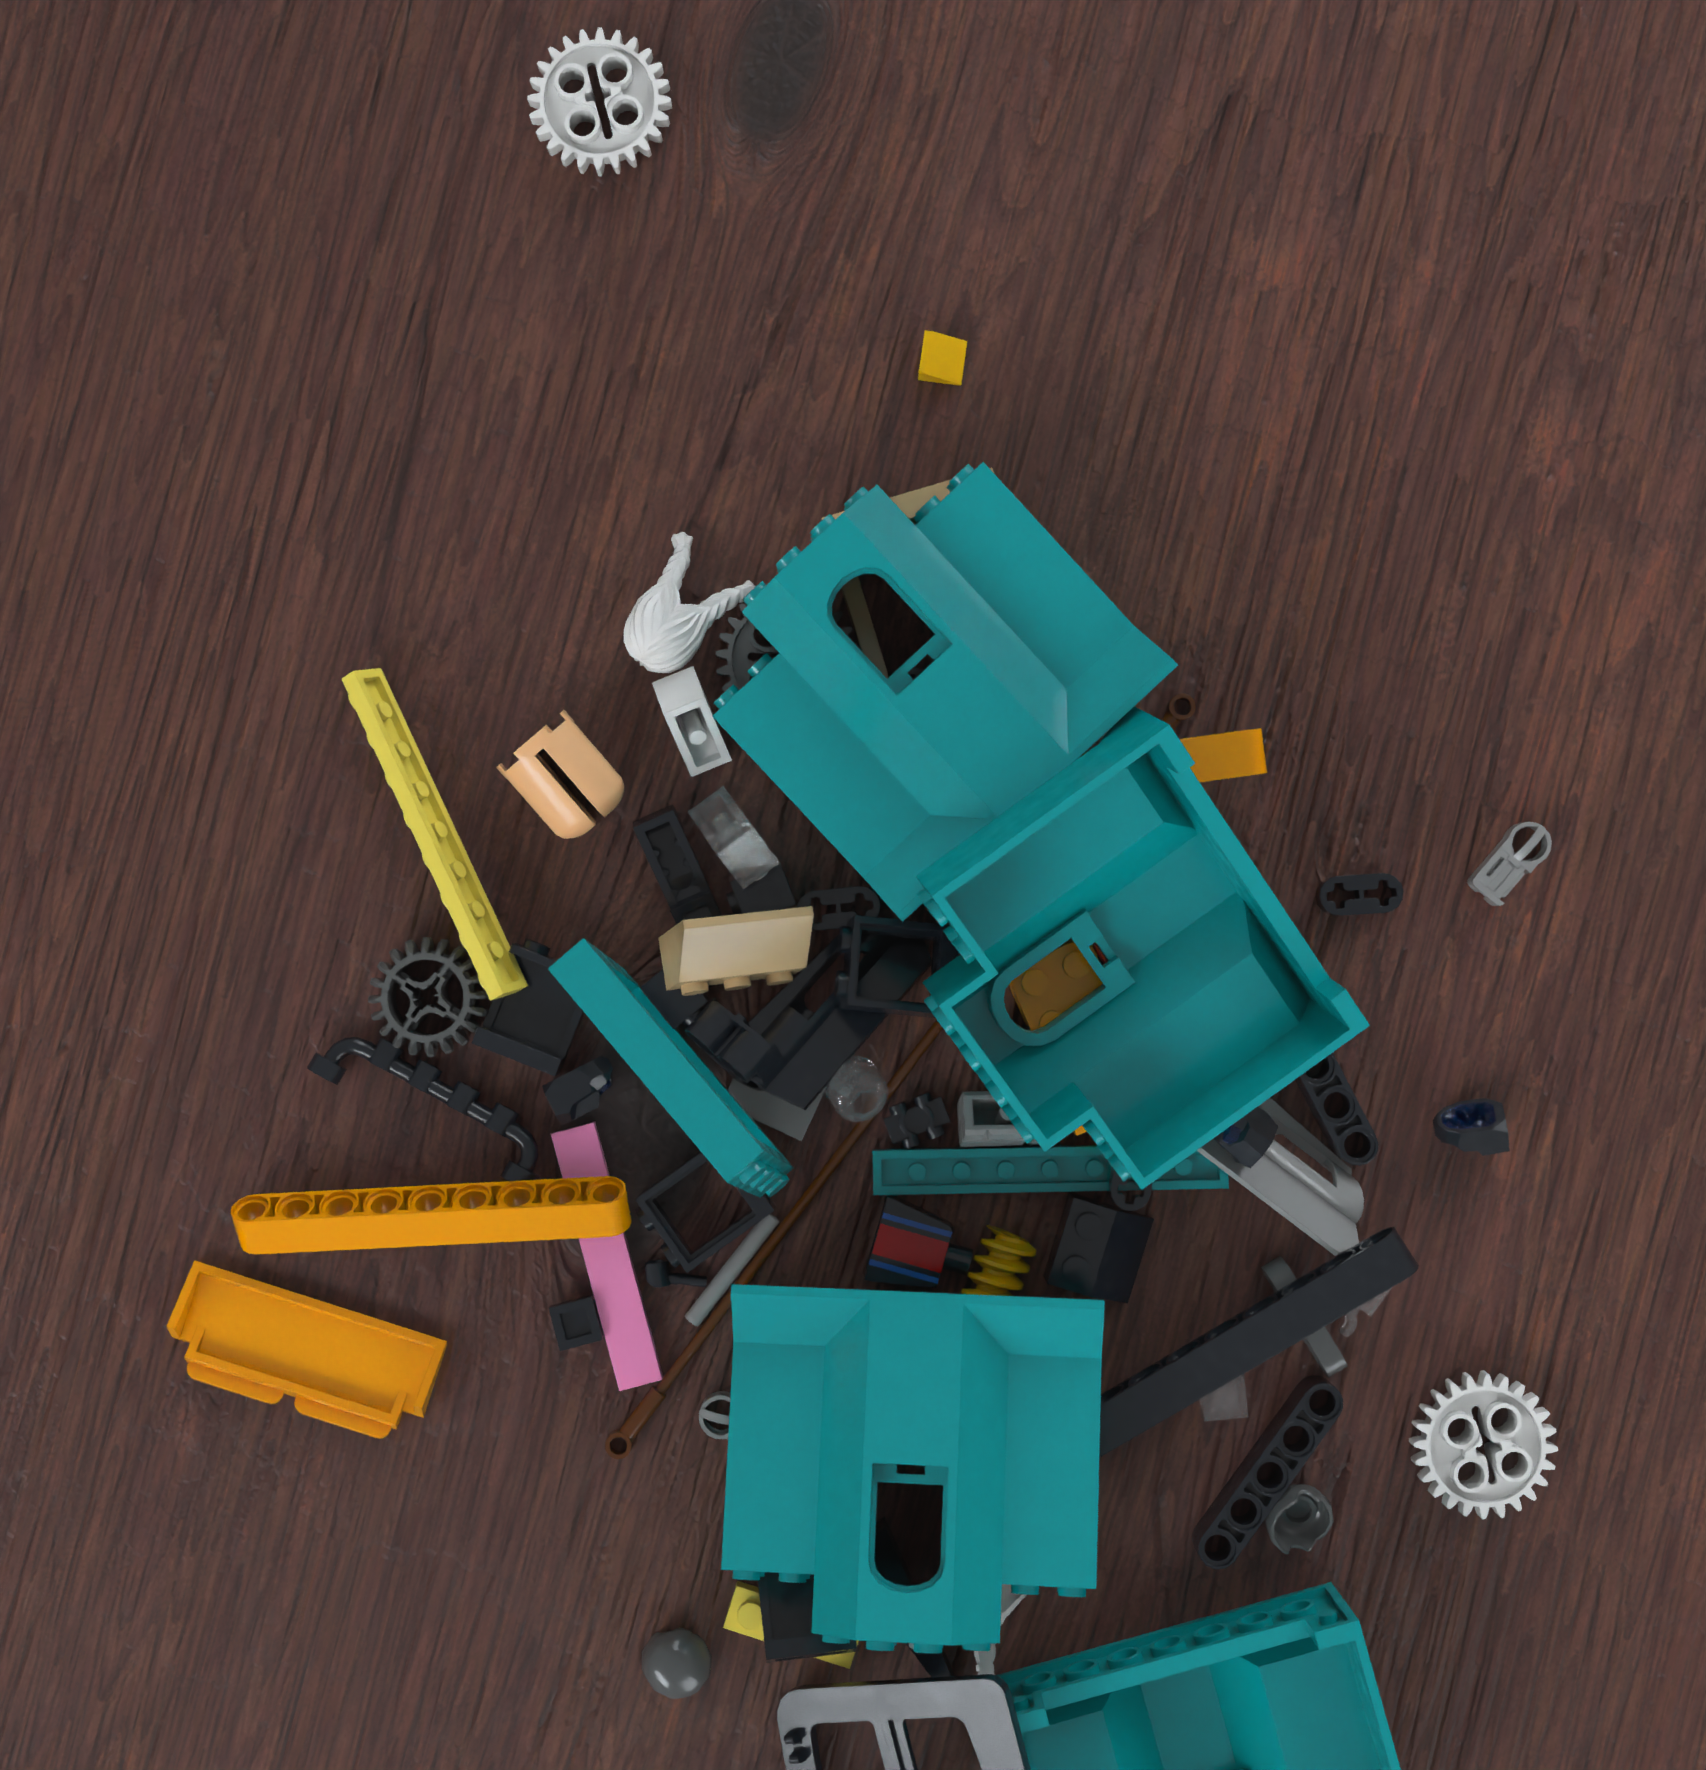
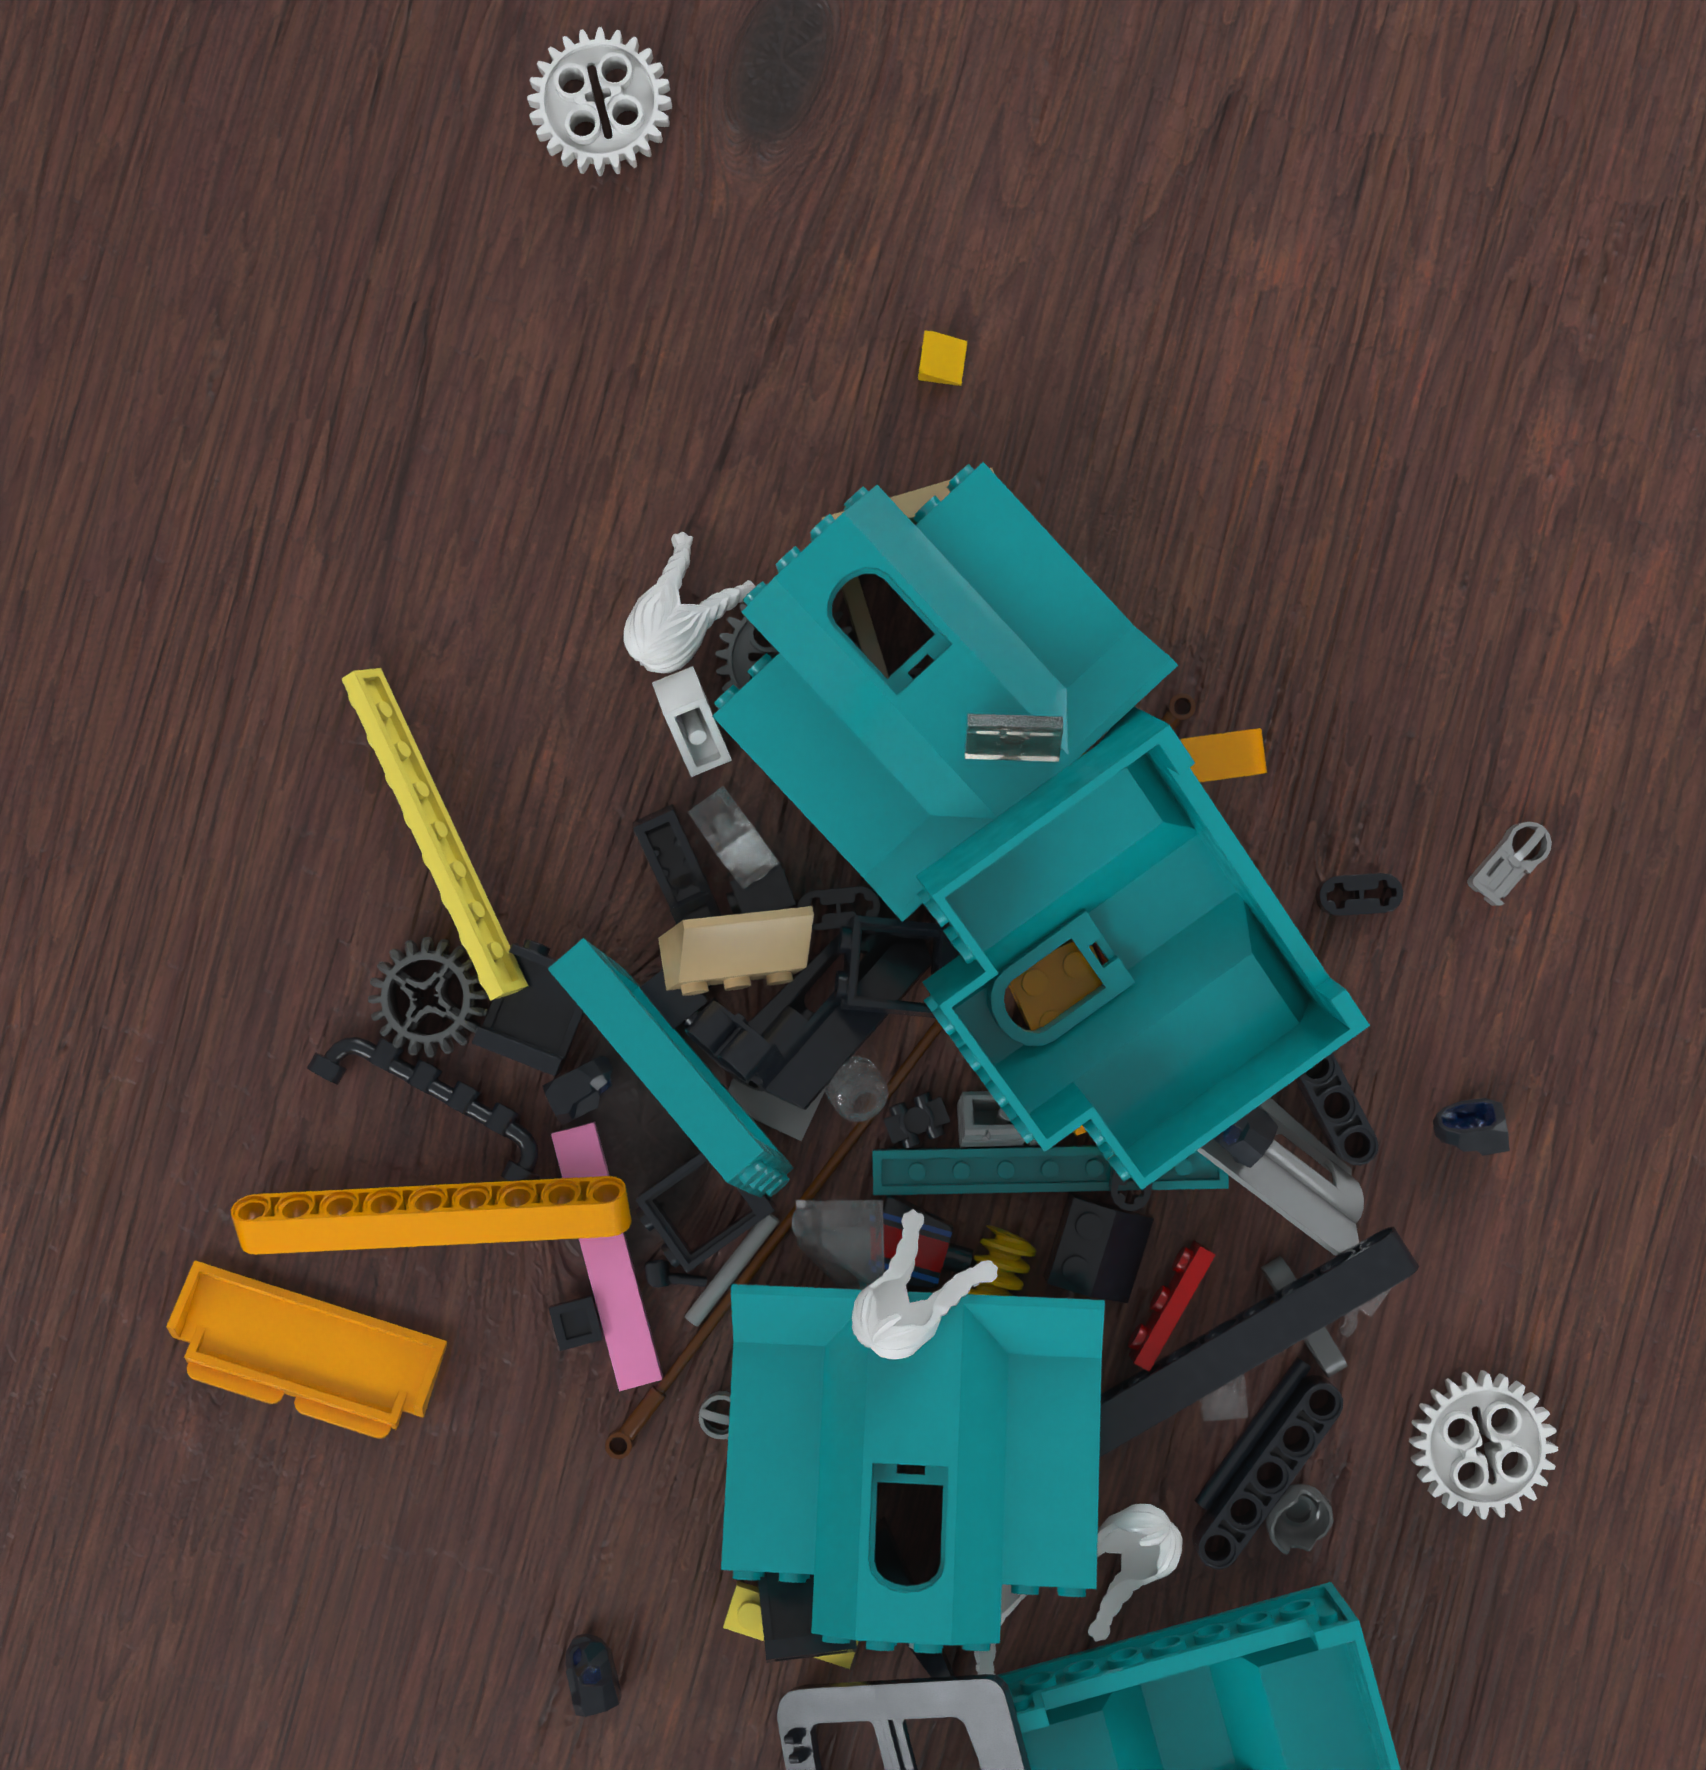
light nougat cylinder [496,710,624,839] -> none
dark grey hair [641,1628,712,1699] -> none
none -> black rock [565,1633,622,1717]
none -> clear slope [792,1198,884,1290]
none -> white hair [852,1209,998,1360]
none -> clear smoke plate [964,714,1063,762]
none -> white hair [1088,1503,1183,1642]
none -> red plate [1128,1241,1216,1372]
none -> black bar [1194,1357,1312,1511]

